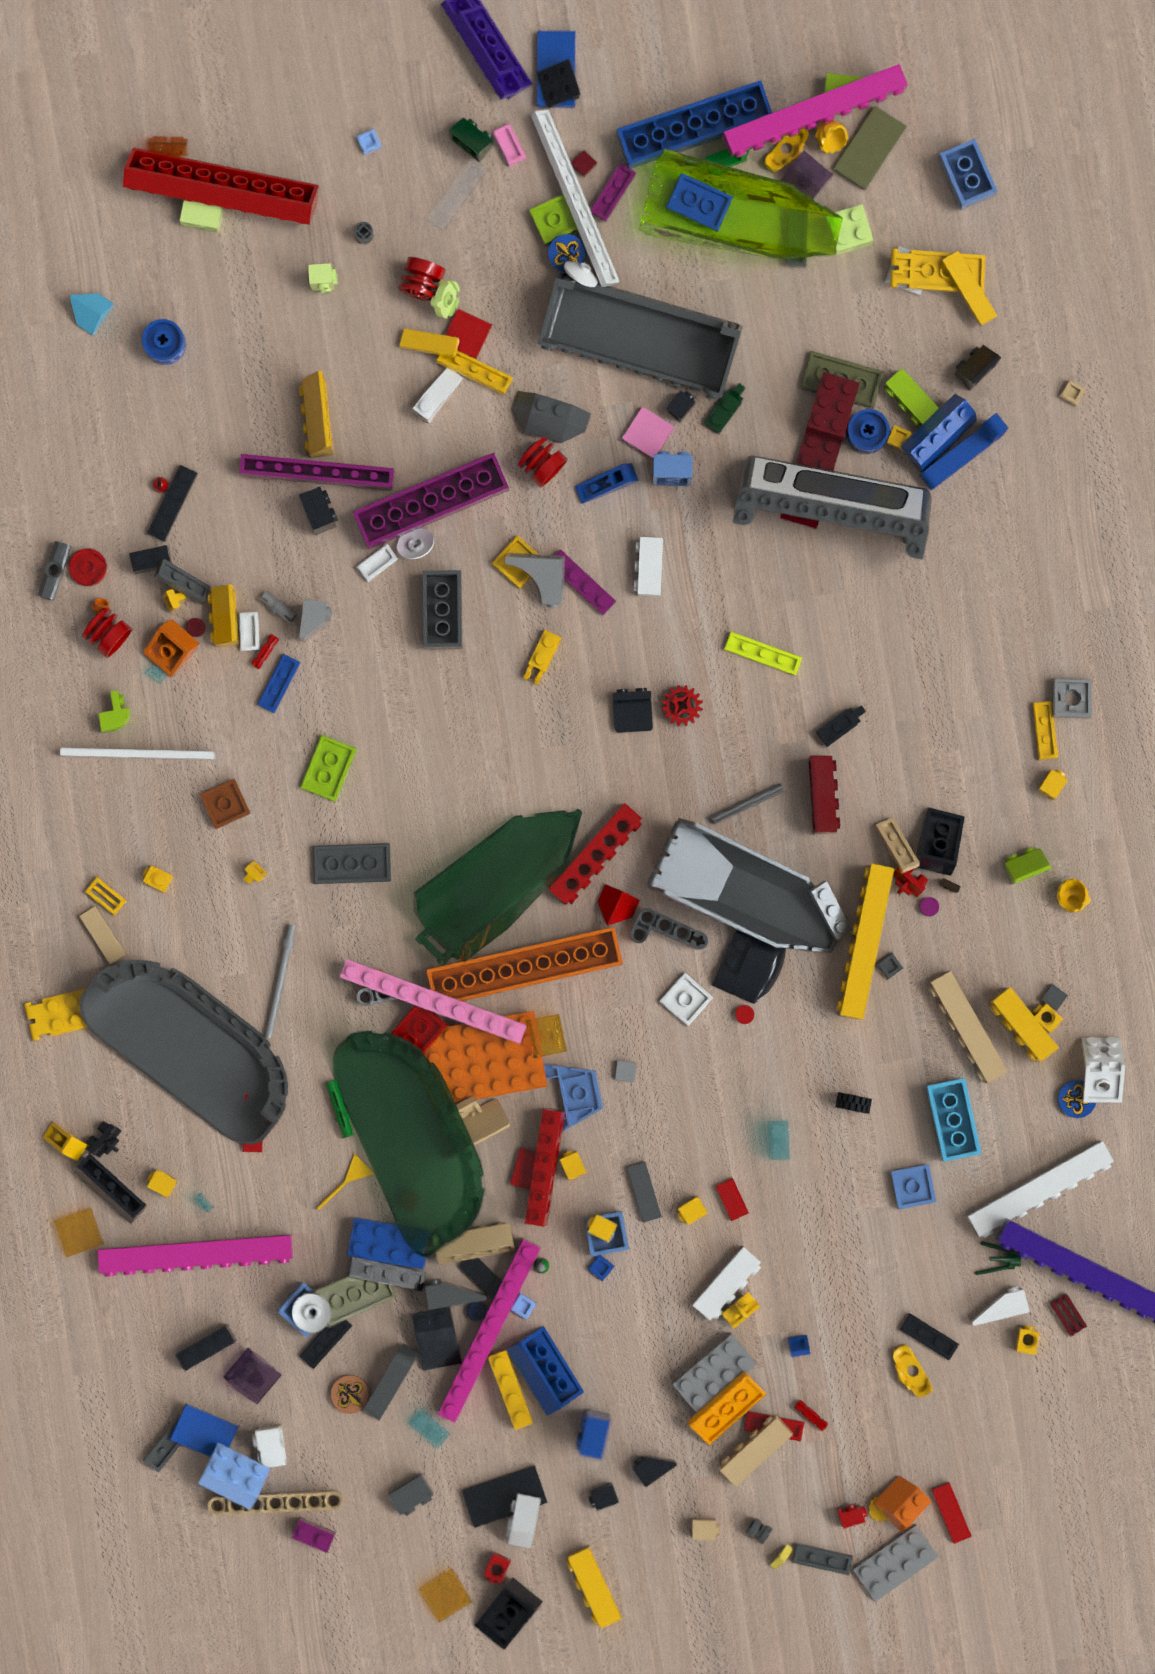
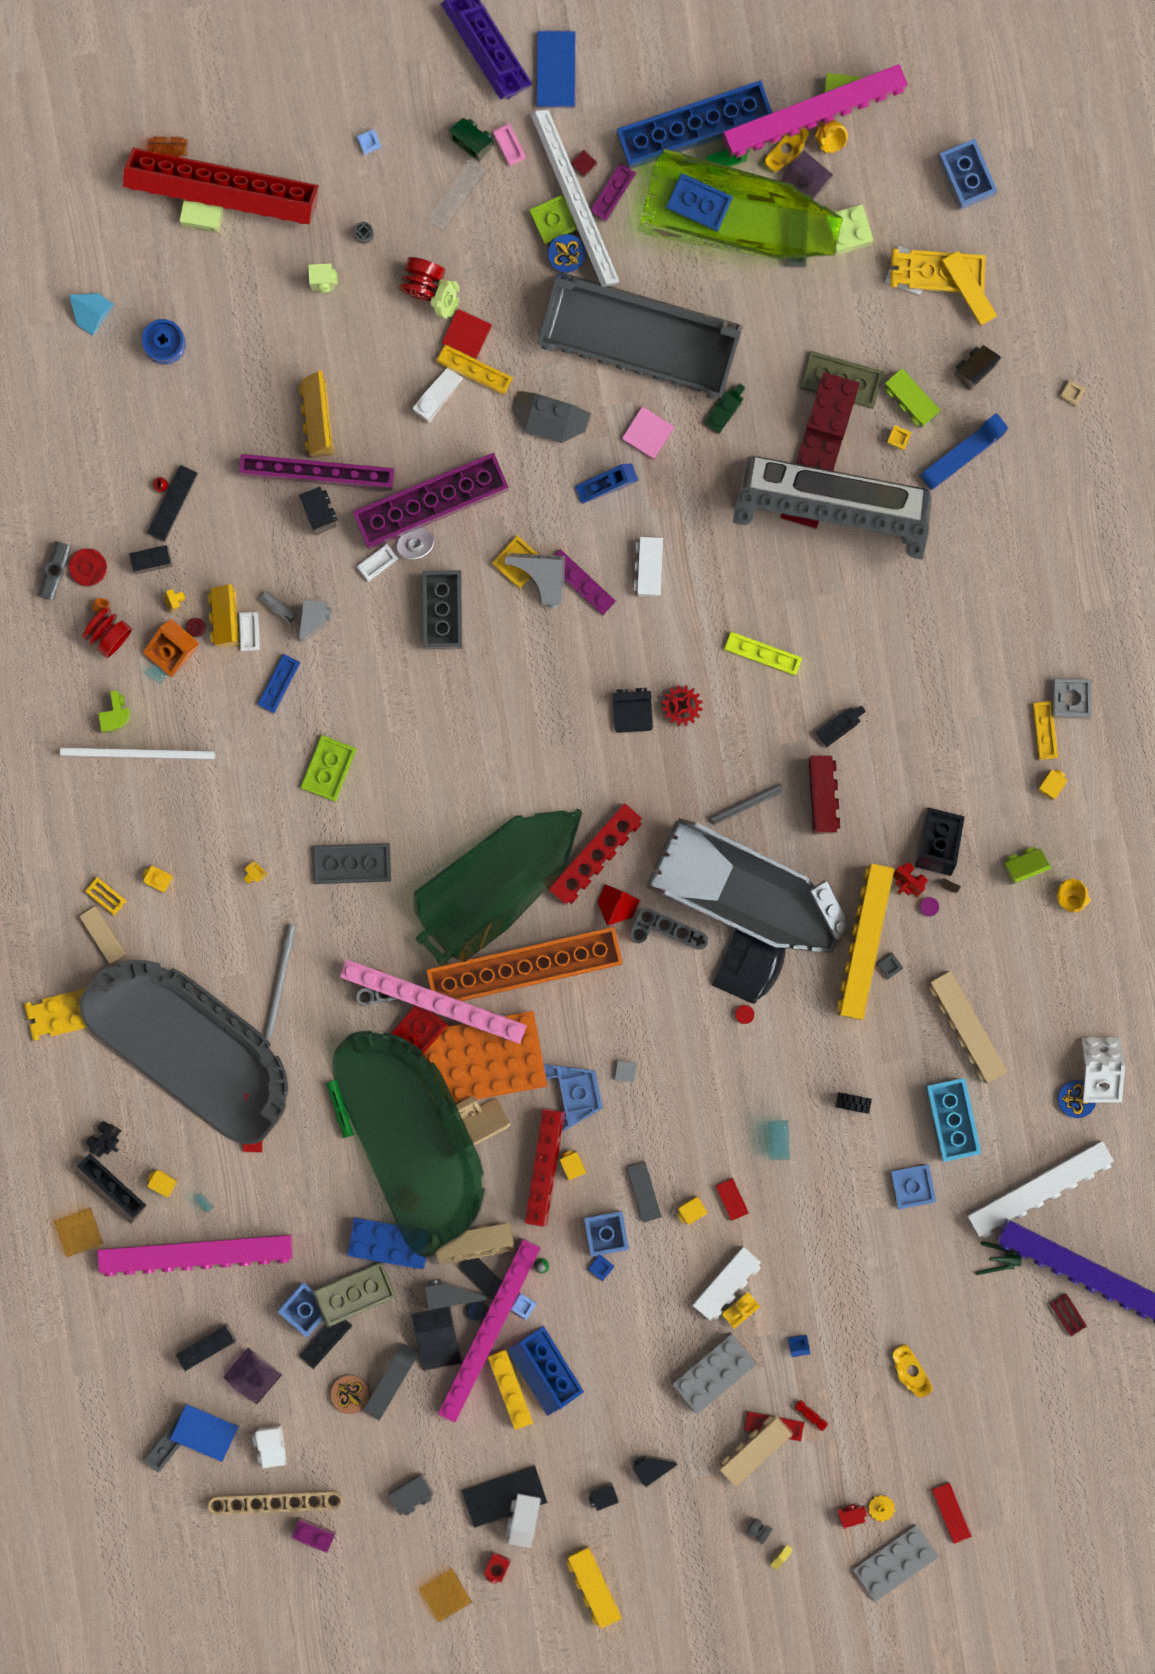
yellow slope [42,1121,87,1161] -> none
dark grey plate [154,559,211,604] -> none
light blue brick [198,1443,270,1510] -> none
dark orange plate [200,779,251,830] -> none
red axle [251,634,279,669] -> none
white dish [292,1294,331,1333] -> none
yellow piece [317,1153,374,1210] -> none
plate [347,1256,426,1292] -> none
yellow tile [399,328,460,358] -> none
clear light blue plate [409,1408,451,1448] -> none
black slope [474,1577,543,1650] -> none
red tile [510,1147,536,1190] -> none
red wheel [517,436,568,488] -> none
yellow hinge [523,630,562,685] -> none
clear yellow tile [526,1014,567,1058] -> none
black hinge [537,59,581,109] -> none
white dish [564,261,598,287] -> none
blue brick [576,1409,610,1460] -> none
yellow brick [586,1214,617,1242] -> none
medium blue brick [653,451,693,486] -> none
white tile [660,972,713,1026] -> none
black brick [666,390,695,423] -> none
light orange tile [687,1371,766,1445] -> none
tan brick [692,1518,720,1541] -> none
dark grey tile [792,1543,853,1575] -> none
olive tile [834,106,907,190] -> none
blue wheel [846,409,890,454] -> none
orange slope [873,1476,932,1531] -> none
tan plate [875,817,920,873] -> none
blue slope [900,394,977,473] -> none
black tile [900,1313,959,1360] -> none
white slope [971,1286,1030,1326] -> none
yellow brick [989,987,1059,1062] -> none
yellow brick [1015,1325,1040,1355] -> none
yellow brick [1033,1003,1063,1033] -> none
dark grey tile [1041,984,1068,1011] -> none

